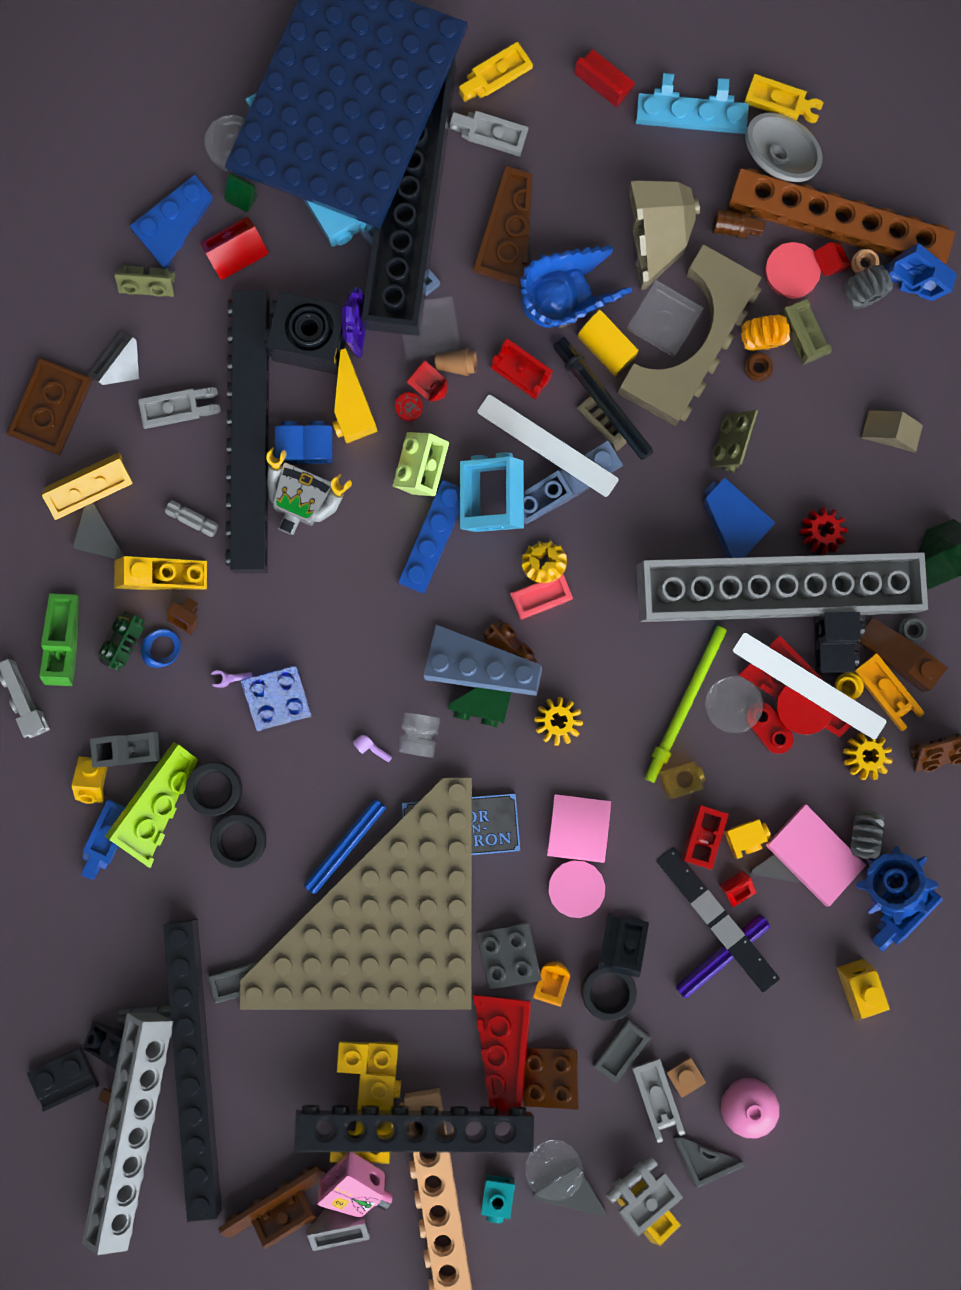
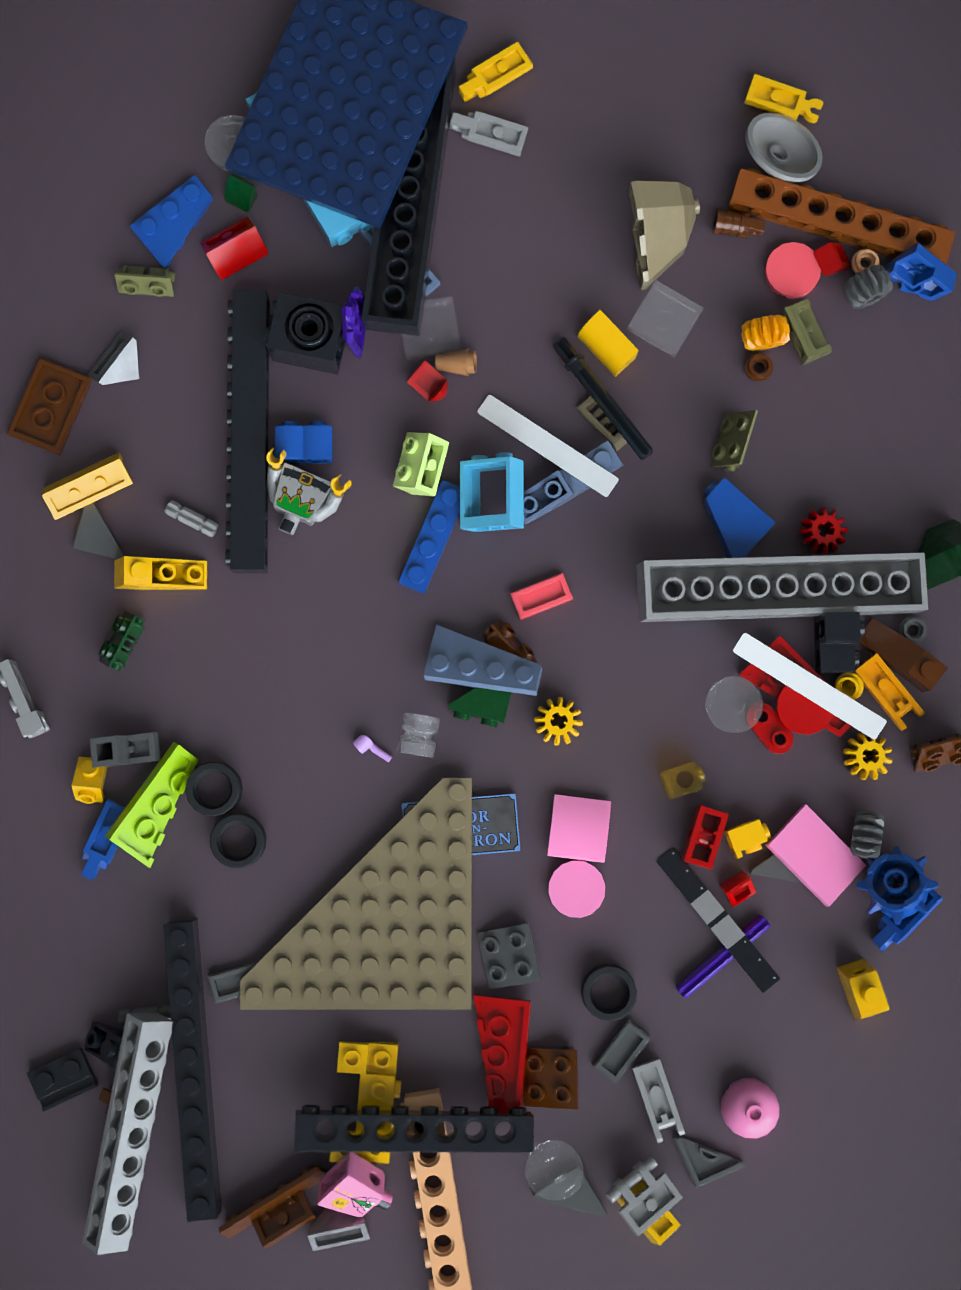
bright green slope [39,594,79,686] -> none
light grey hinge [138,387,221,429] -> none
blue piece [141,629,181,668] -> none
reddish brown tile [167,597,198,635] -> none
lavender hand [211,670,253,688] -> none
clear blue hinge [241,665,312,731] -> none
blue axle [304,799,386,894] -> none
yellow slope [332,348,378,444] -> none
red tile [395,392,423,422] -> none
reddish brown wing [473,166,532,287] -> none
teal brick [481,1174,515,1223] -> none
red hinge [490,338,553,400] -> none
blue piece [520,245,632,328] -> none
yellow gear [522,540,567,583] -> none
light orange plate [533,961,570,1007] -> none
red panel [575,49,635,107] -> none
black plate [598,913,649,977] -> none
dark tan arch [618,244,762,427] -> none
medium azure hinge [636,73,749,134] -> none
lime bar [644,626,727,783] -> none
medium nougat plate [666,1056,706,1098] -> none
dark tan slope [861,410,923,453] -> none

